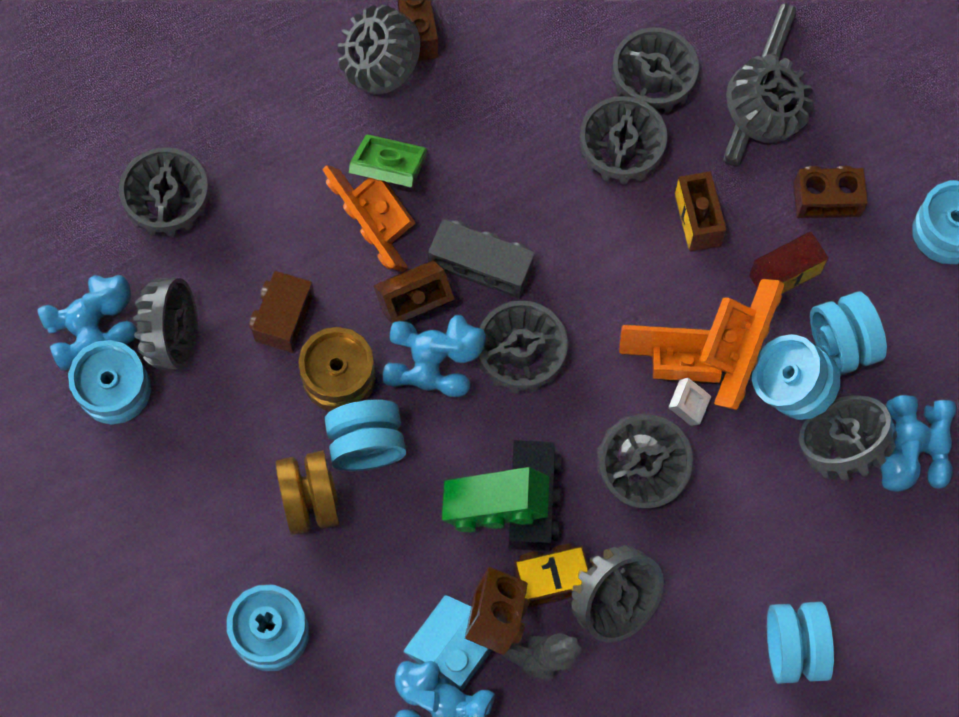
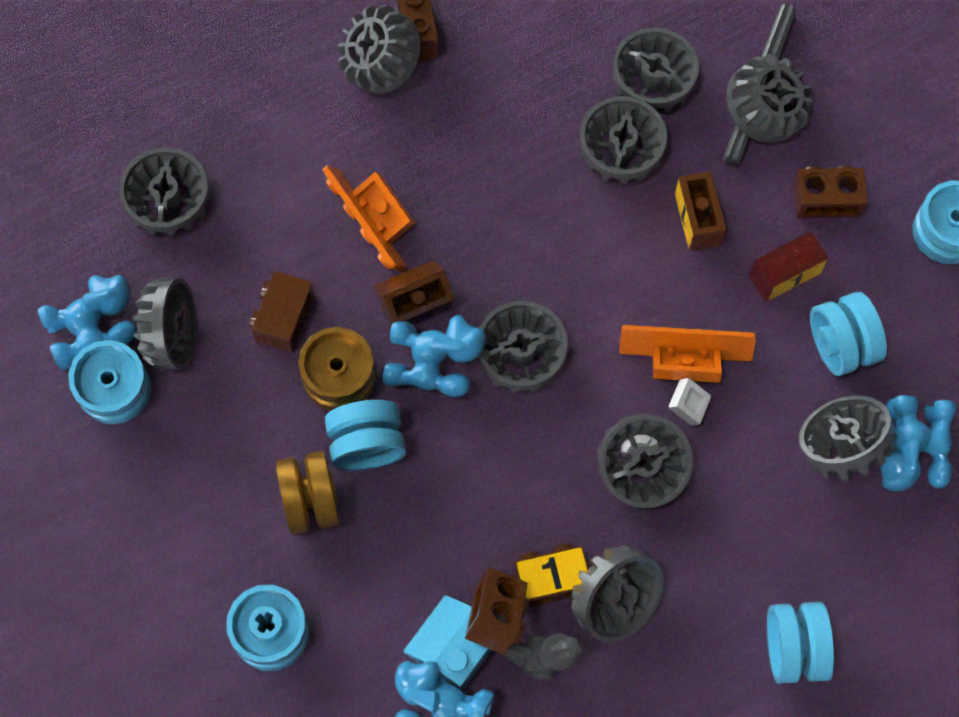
bright green tile [349,134,428,187] -> none
dark grey brick [428,219,535,299] -> none
green brick [442,467,549,532] -> none
black brick [508,440,561,551] -> none
orange bracket [699,279,784,410] -> none
medium azure wheel [752,334,840,420] -> none

